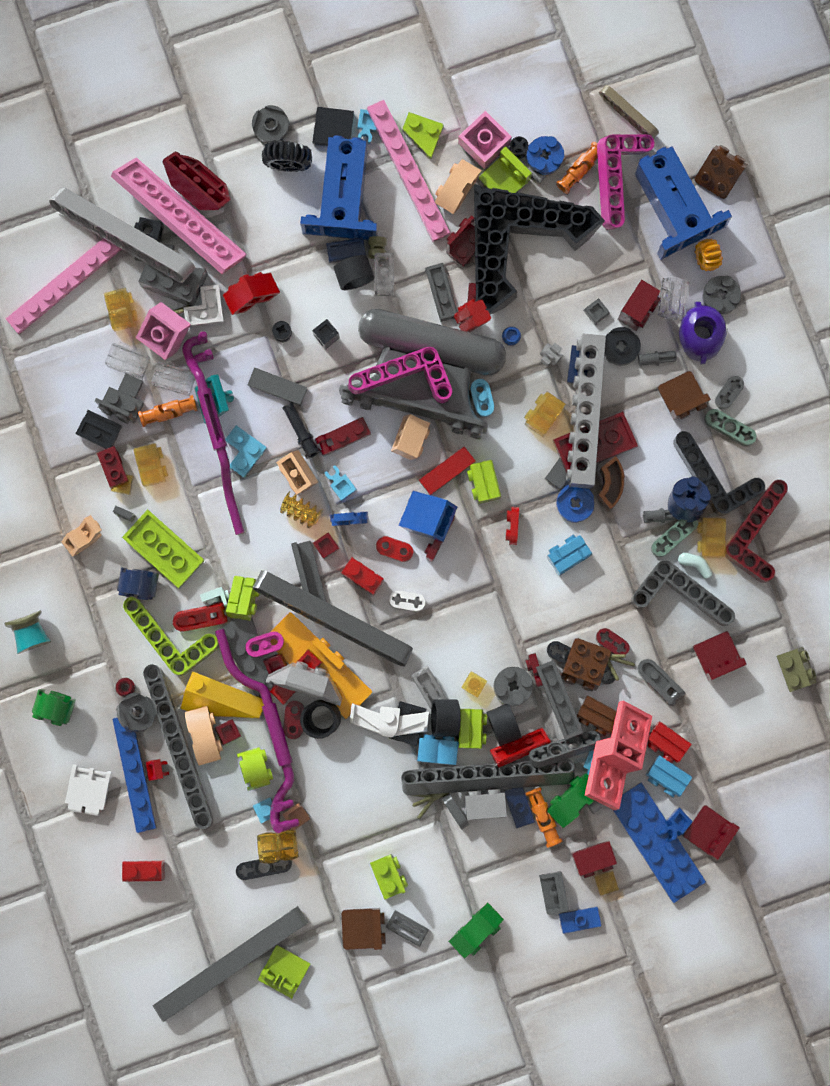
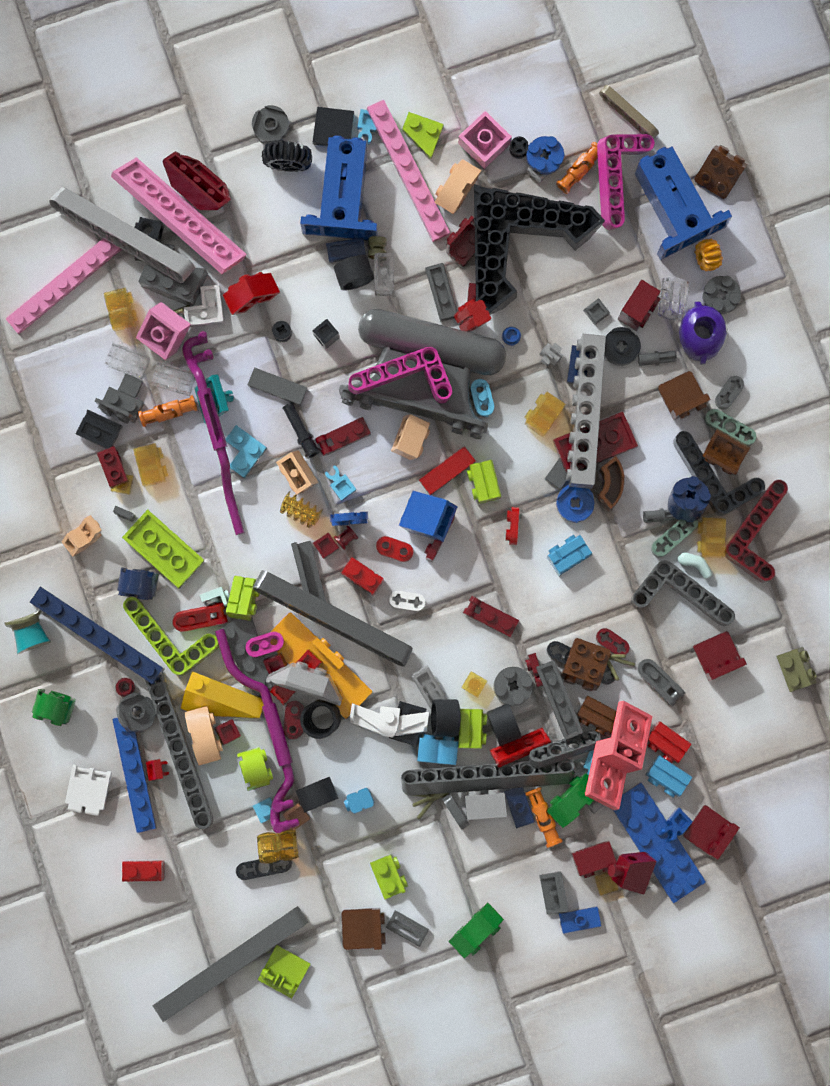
lime bracket [479,146,532,193] -> none
none -> dark blue plate [30,586,165,685]
none -> black piece [296,777,338,813]
none -> dark red bush [333,525,358,550]
none -> dark azure brick [344,788,375,814]
none -> dark red plate [463,596,519,637]
none -> dark red torso [608,852,657,895]
none -> reddish brown bracket [703,428,751,475]

